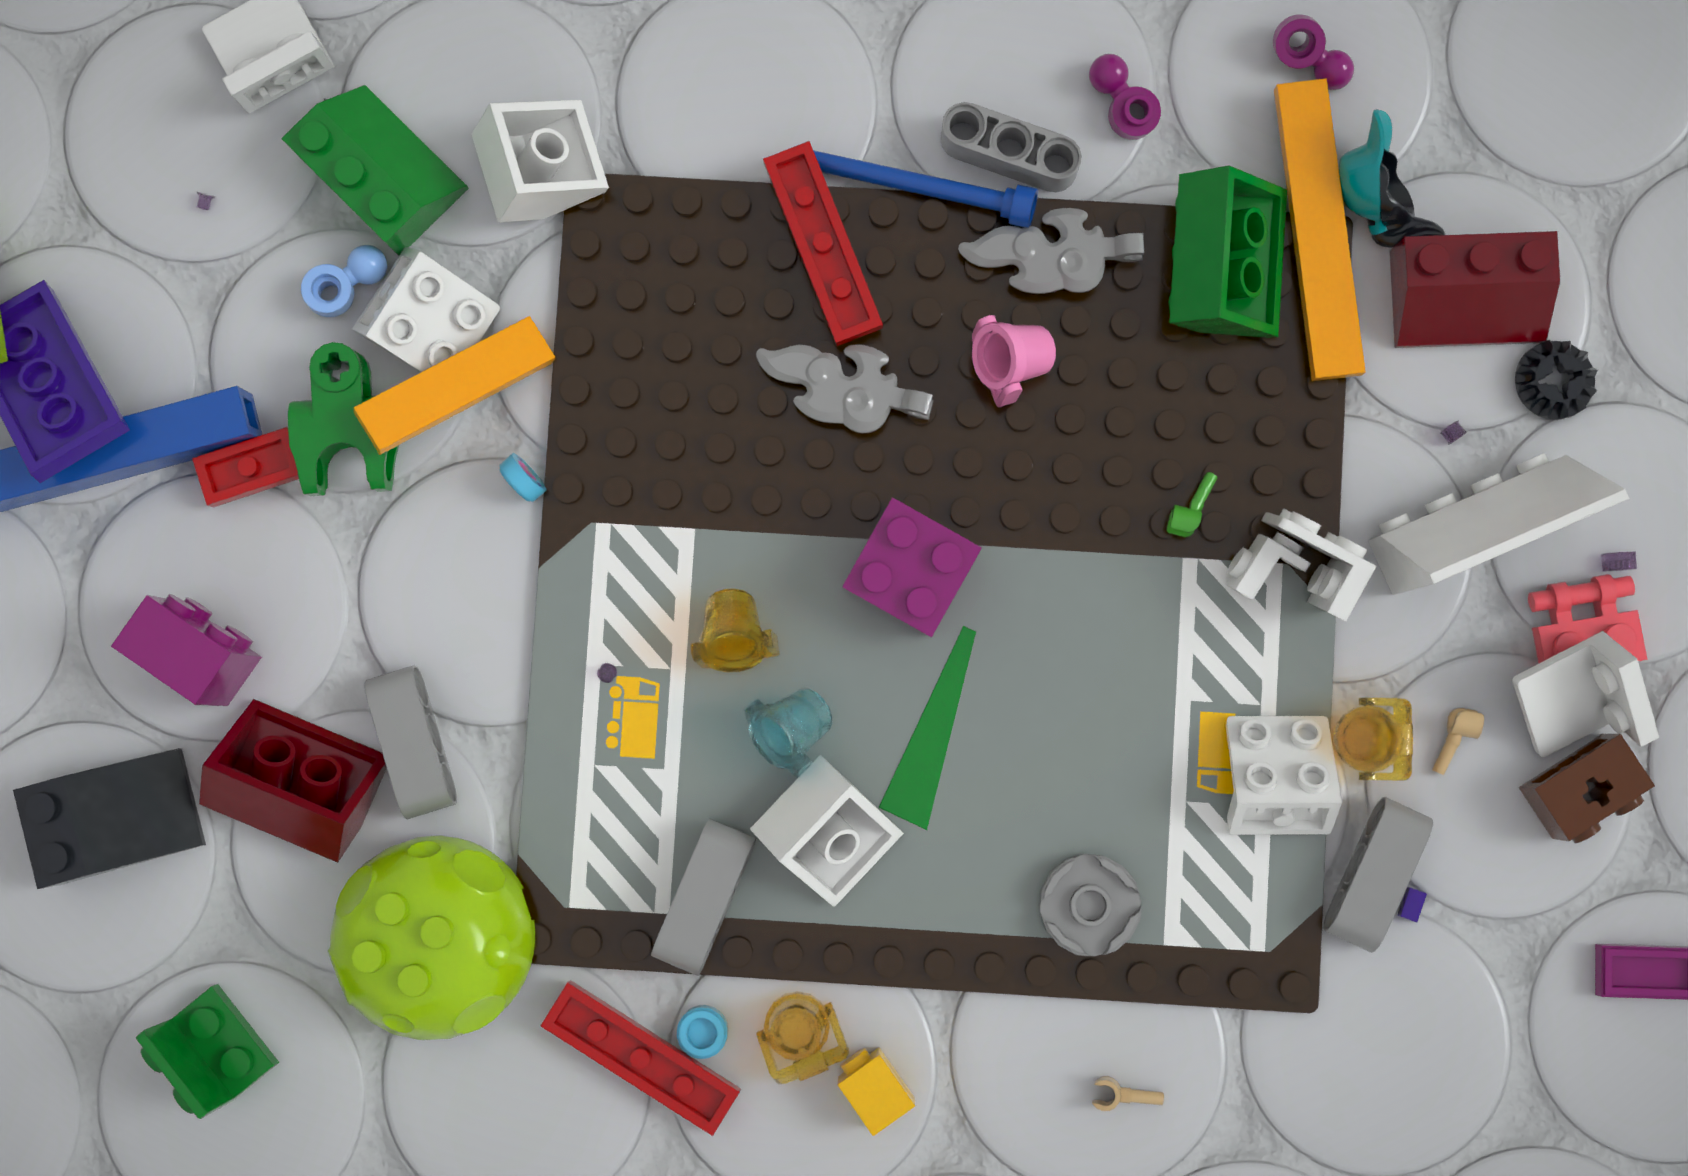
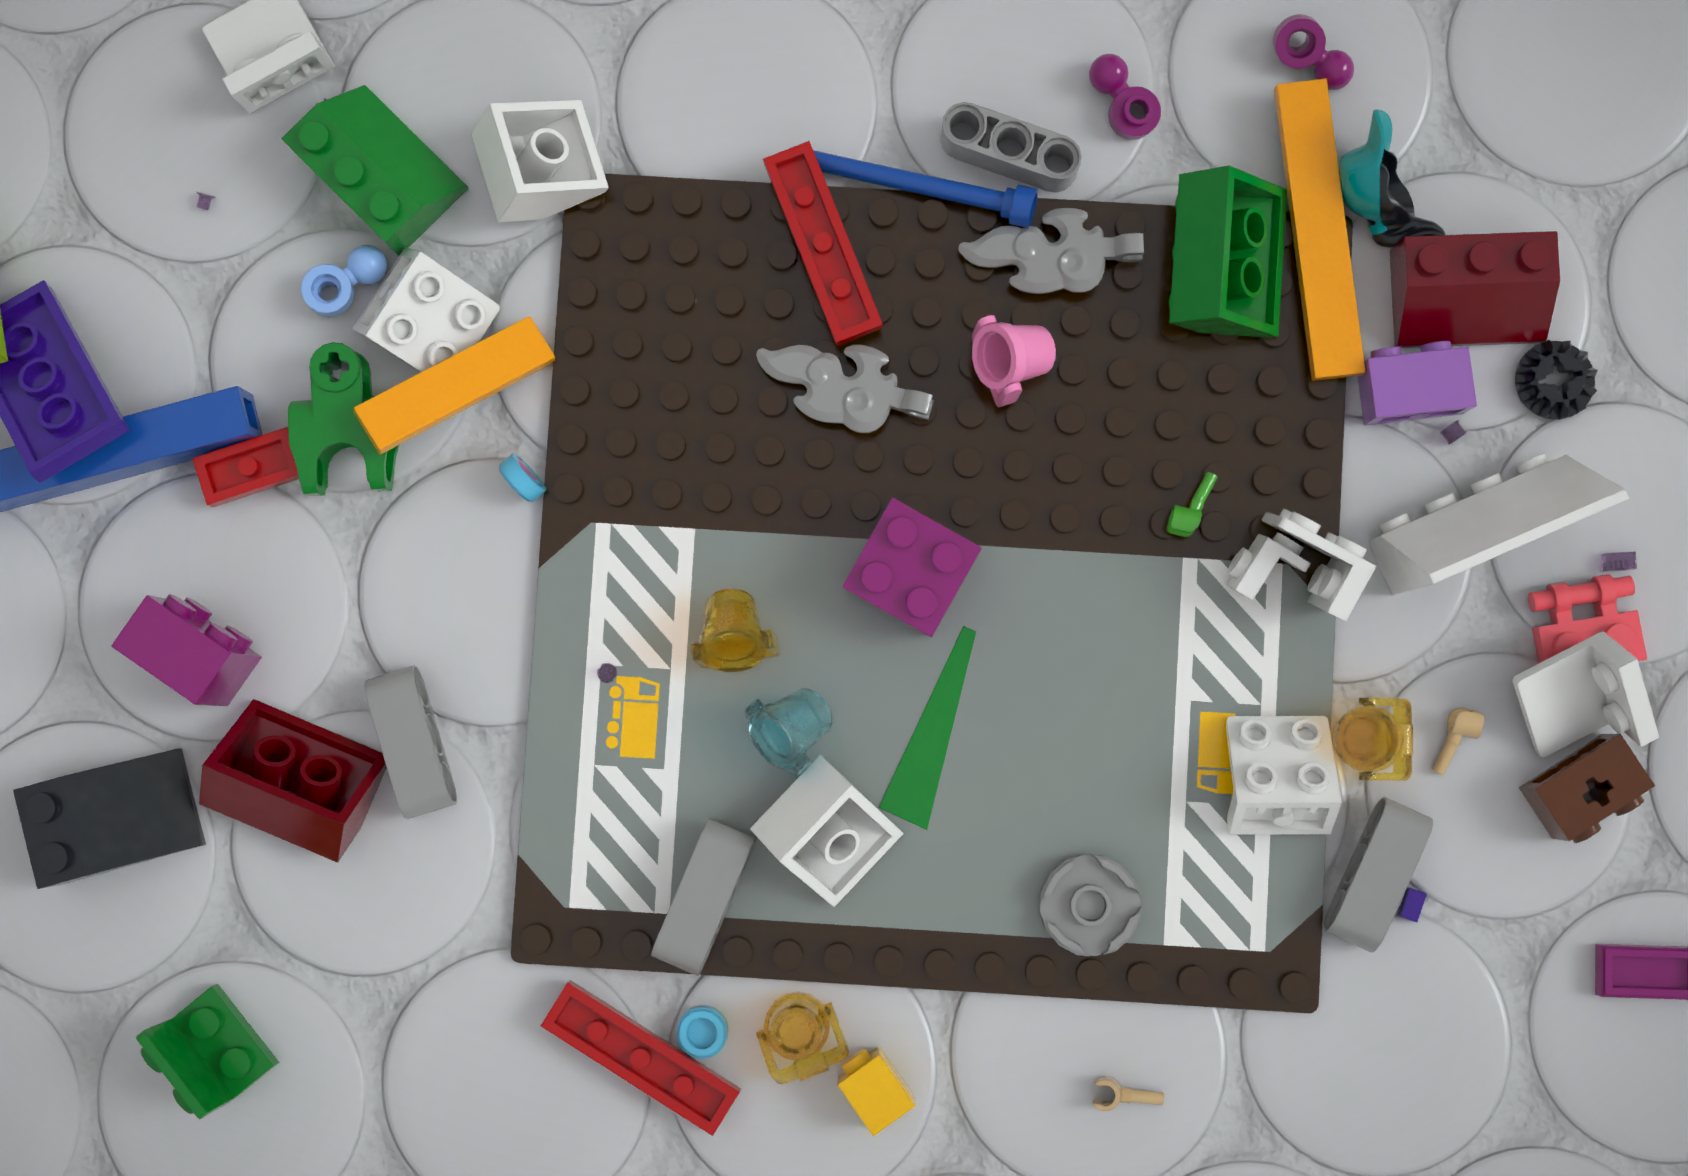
lime rock [328,835,535,1040] -> none
none -> medium lavender brick [1357,341,1477,426]

